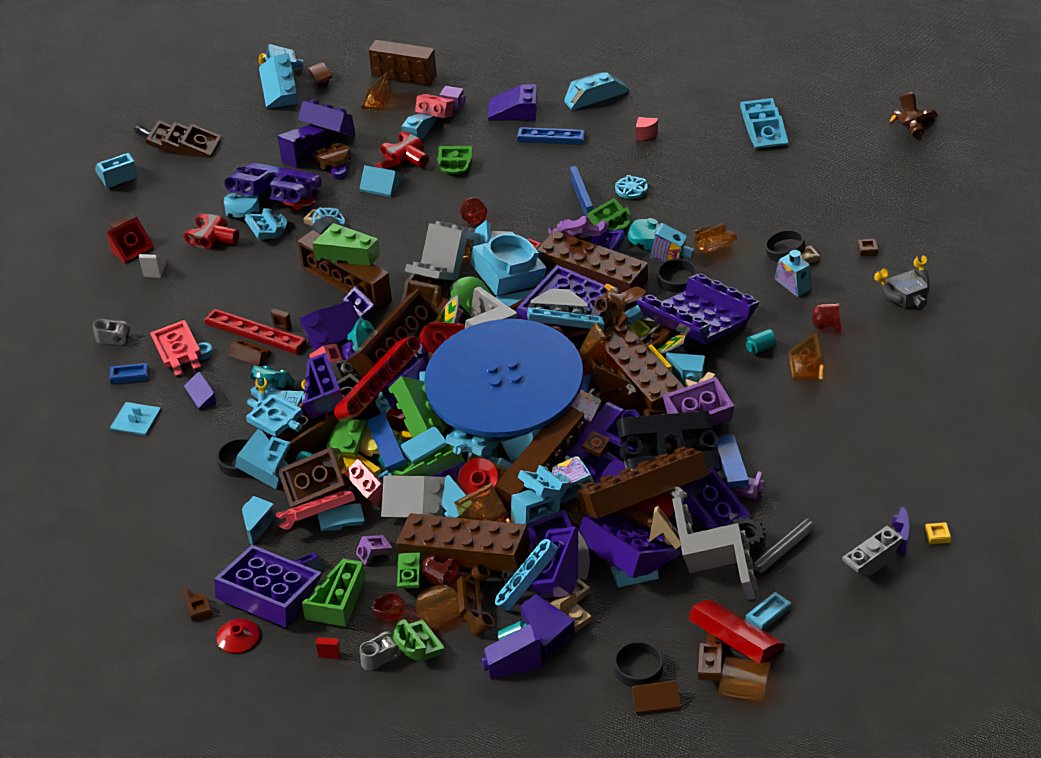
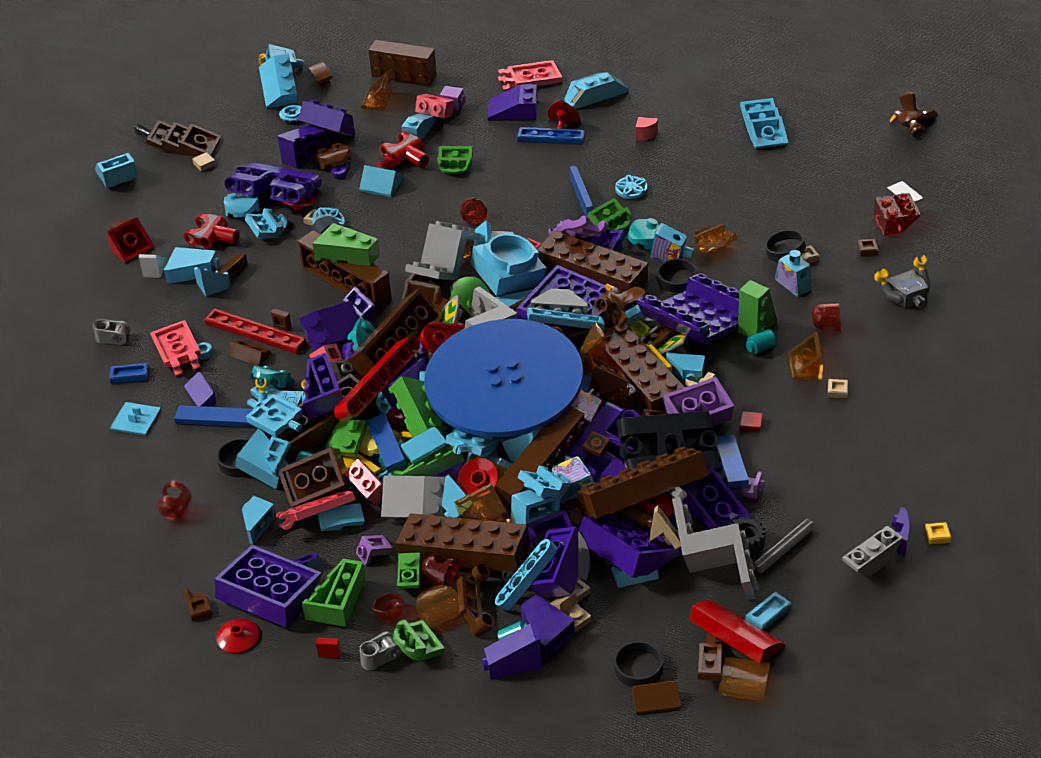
none -> clear red helmet [157,480,192,520]
none -> medium azure slope [164,247,219,284]
none -> blue tile [174,405,253,427]
none -> tan tile [192,152,216,171]
none -> medium azure slope [194,267,231,297]
none -> reddish brown slope [218,254,248,280]
none -> medium azure gear [279,105,301,123]
none -> coral tile [498,60,562,91]
none -> red shield [548,99,581,129]
none -> bright green wedge [738,280,778,337]
none -> tile [740,411,762,432]
none -> tan tile [828,379,848,398]
none -> clear red slope [874,193,921,236]
none -> white sticker [887,181,923,204]

